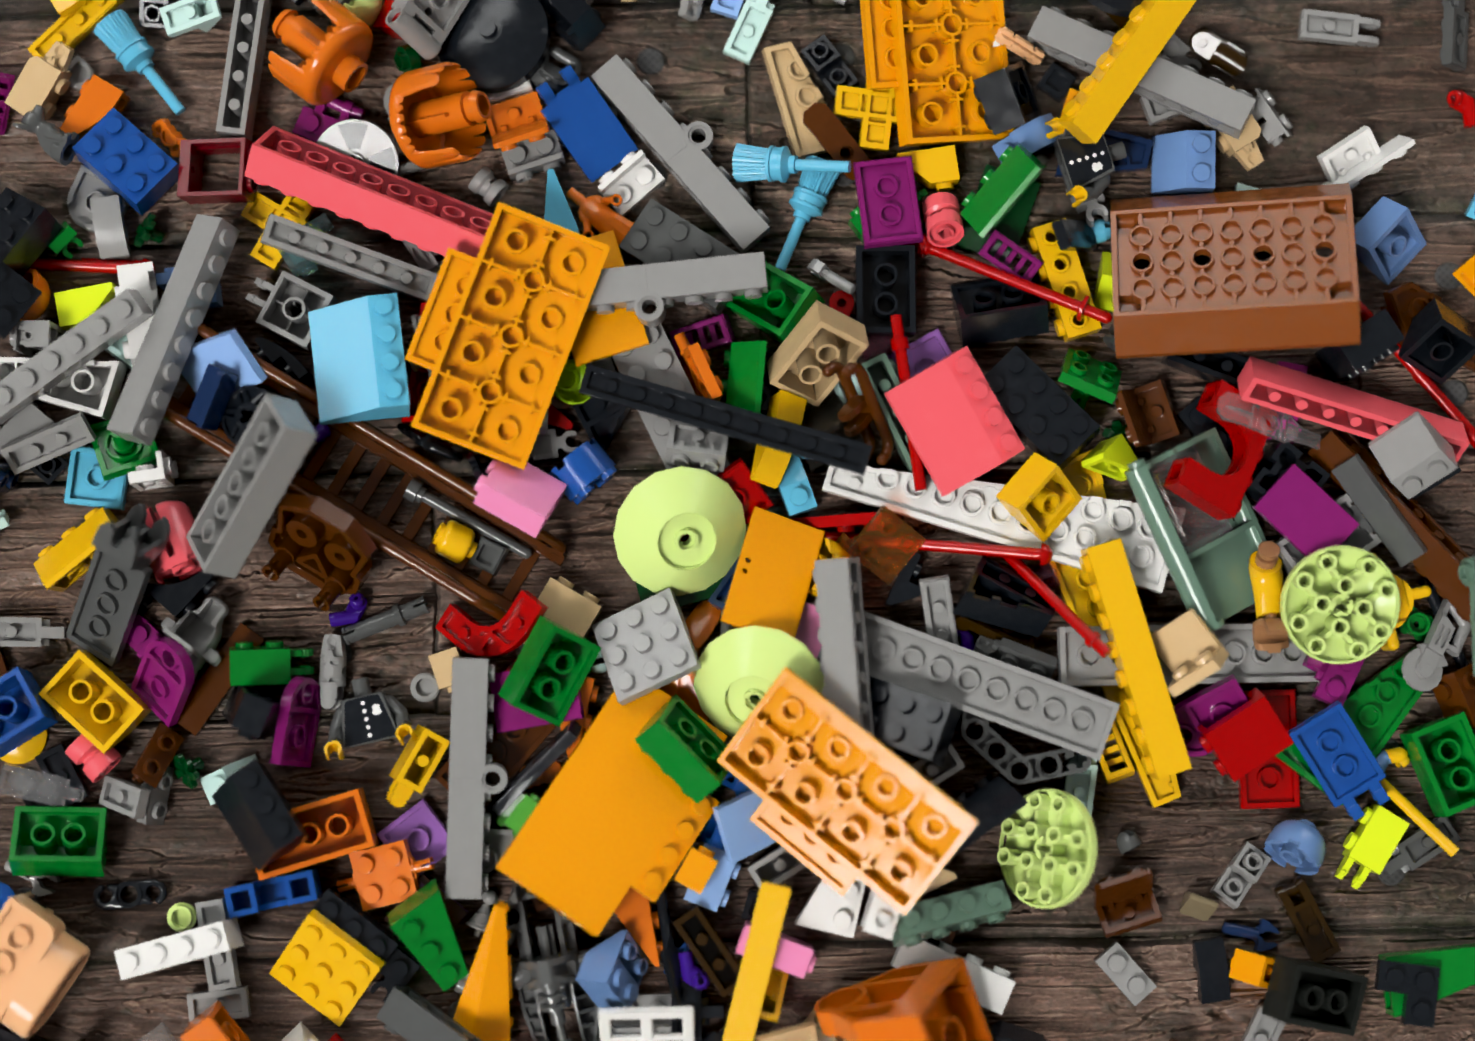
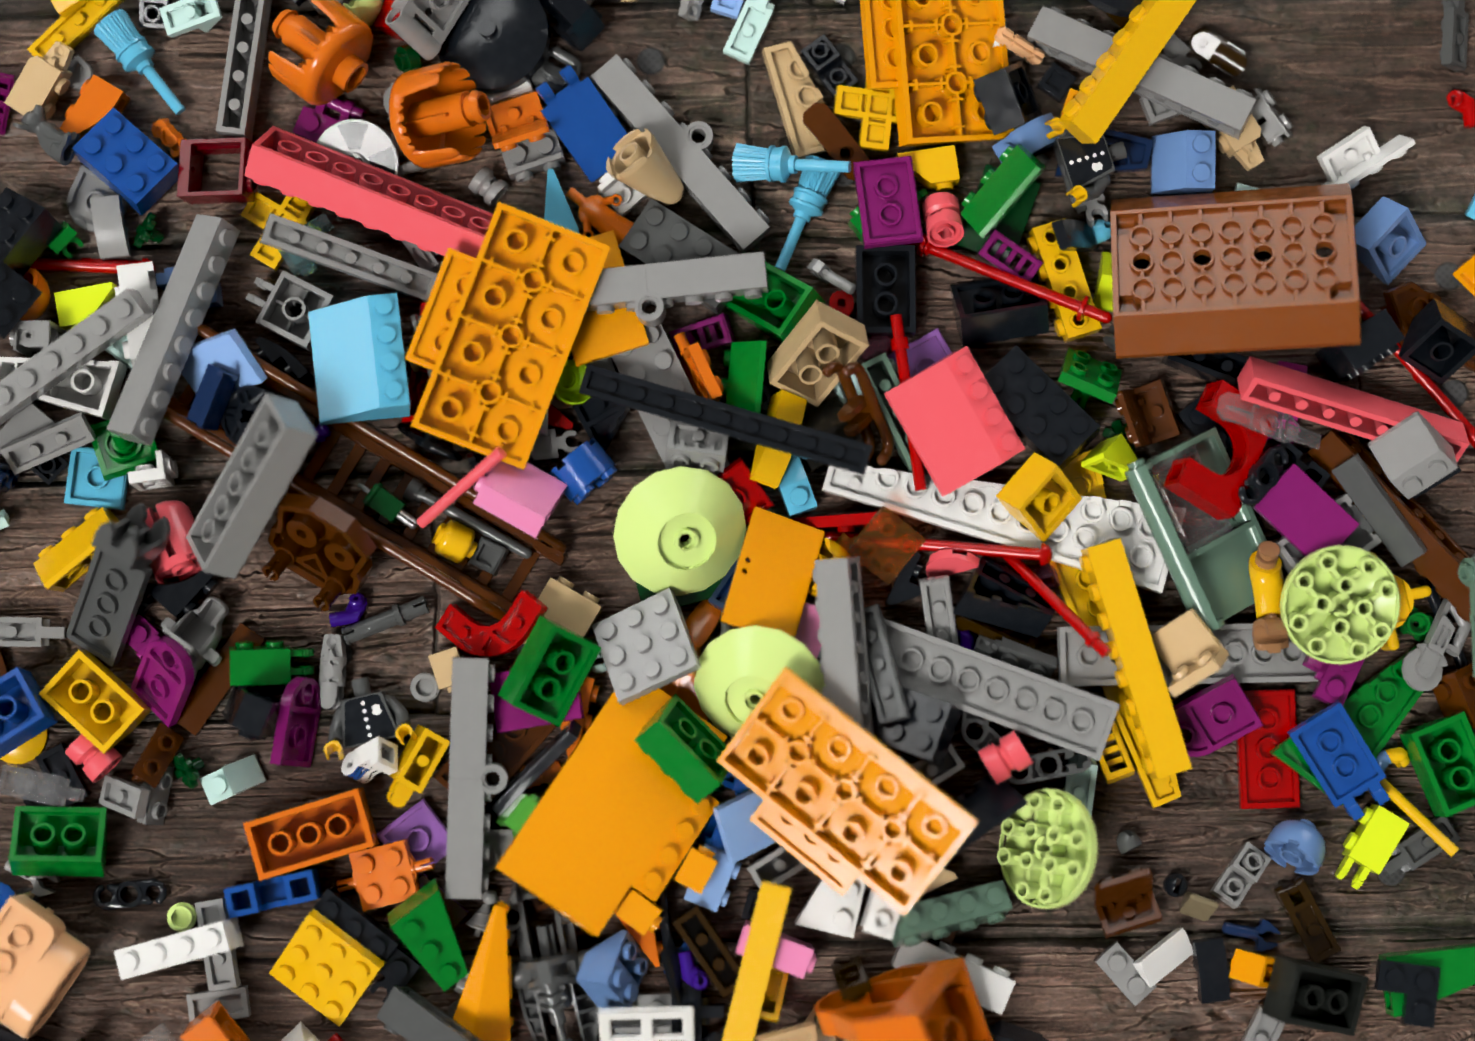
black slope [212,759,310,872] -> none
red panel [1197,688,1294,782] -> none
light grey hinge [1297,9,1381,47] -> none
none -> white leg [341,736,398,784]
none -> dark green piece [357,482,418,529]
none -> coral bar [416,447,506,528]
none -> tan cone [606,128,684,206]
none -> light orange brick [615,889,663,936]
none -> dark brown plate [831,955,873,1001]
none -> dark grey tile [864,604,911,727]
none -> coral tile [926,549,980,578]
none -> coral wheel [978,730,1034,785]
none -> white slope [1132,927,1193,988]
none -> black hinge [1163,873,1188,897]
none -> black piece [1238,445,1289,506]

